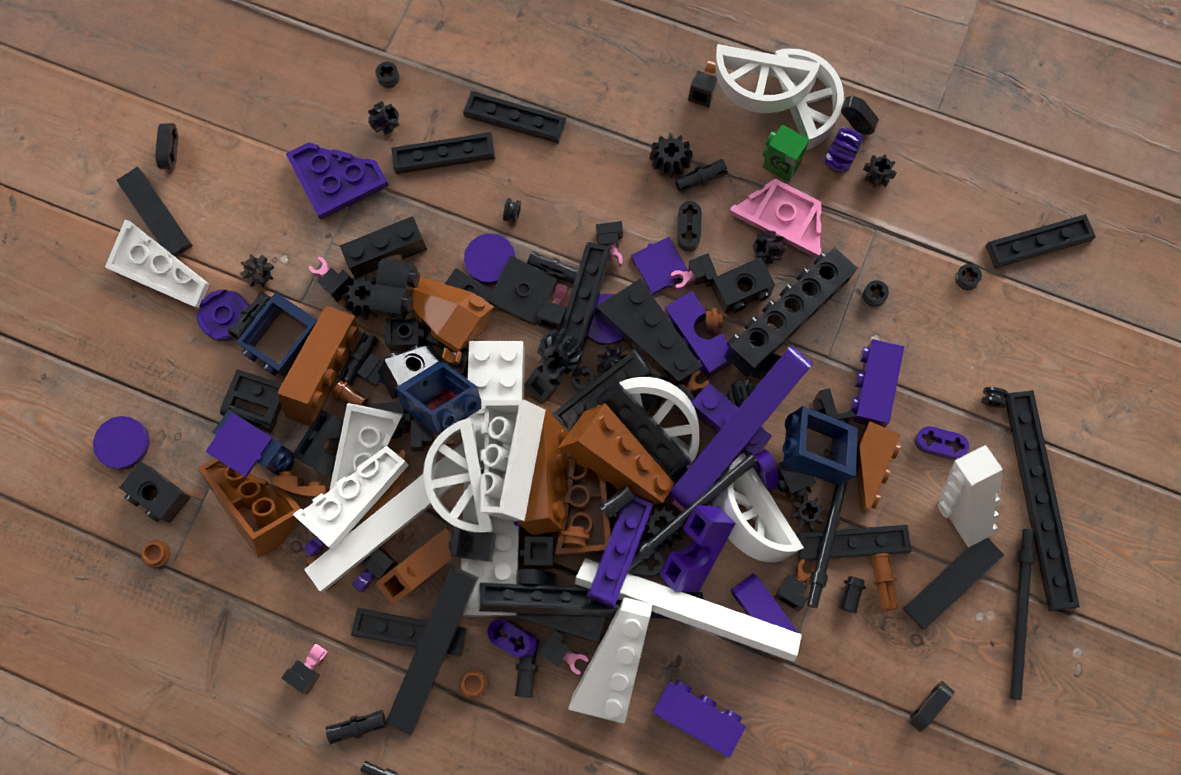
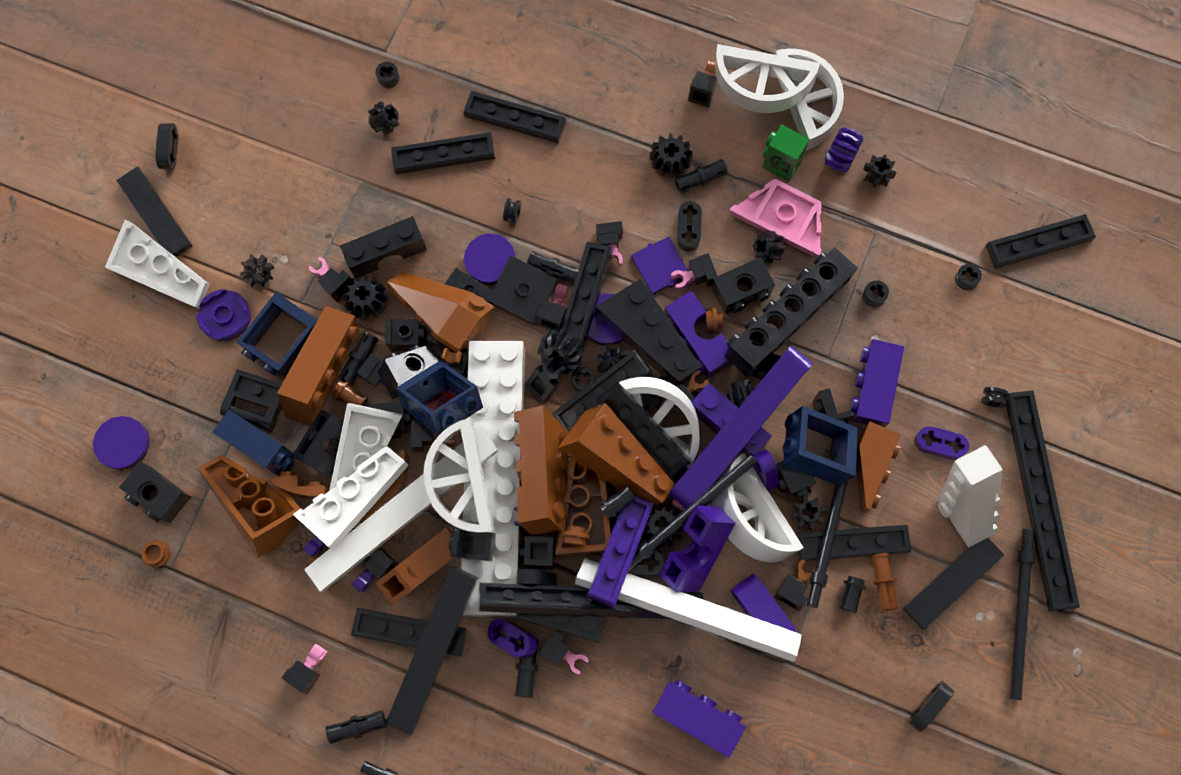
dark purple piece [205,413,273,478] -> none
black pin [227,292,271,341] -> none
dark purple plate [286,142,389,220] -> none
black brick [369,258,420,320] -> none
dark orange plate [459,670,488,699] -> none
white wedge [480,400,545,521] -> none
white wedge [568,597,652,724] -> none
black beam [840,96,879,135] -> none

